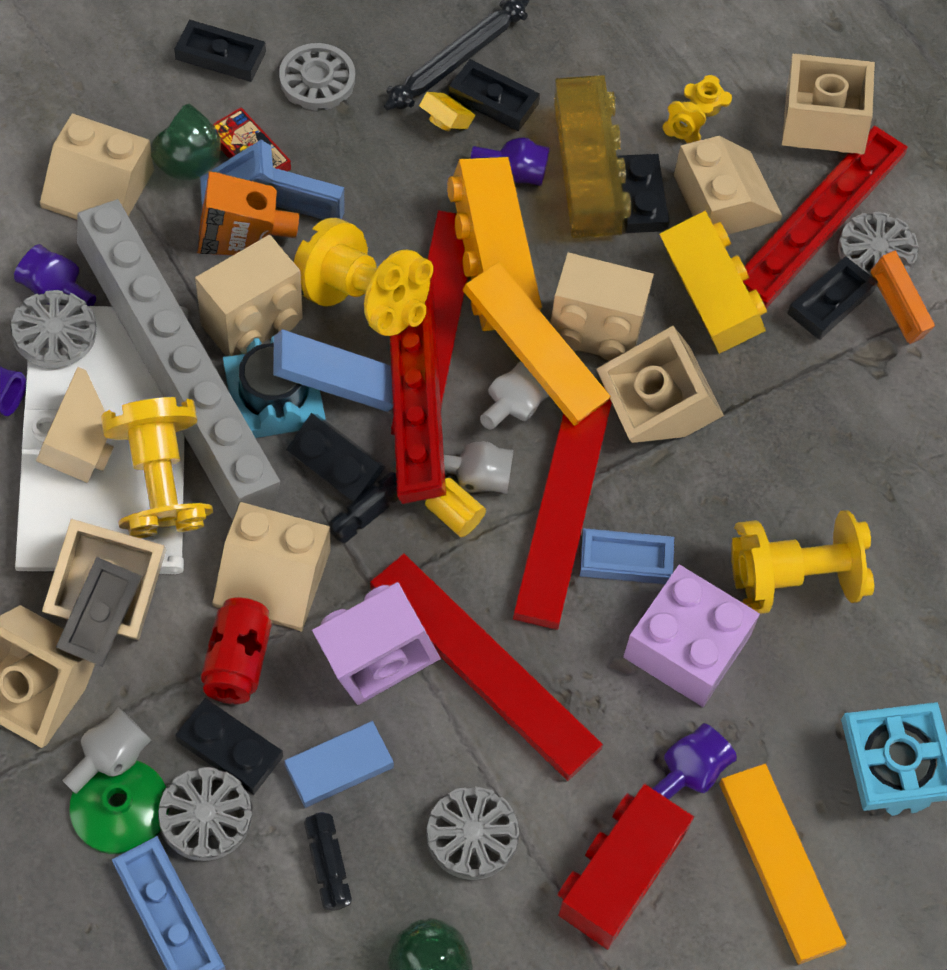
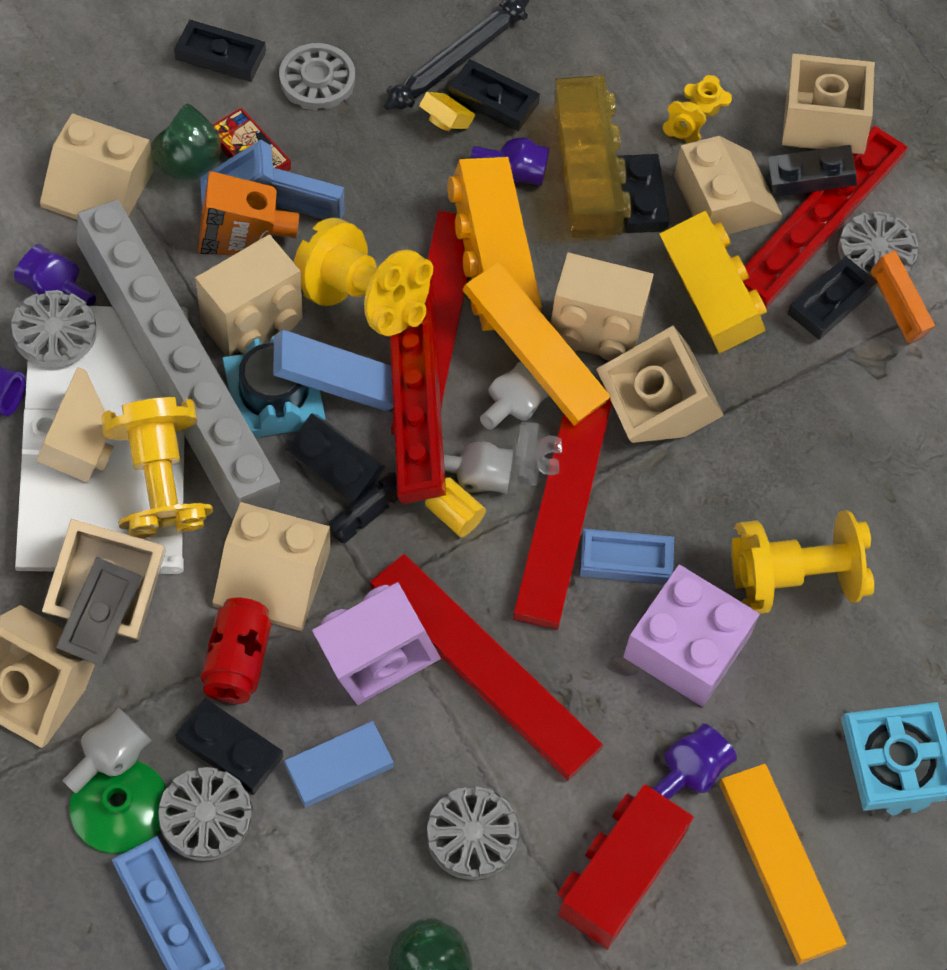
black axle [304,812,352,911] -> none
none -> clear tile [514,422,563,485]
none -> black plate [768,145,857,197]

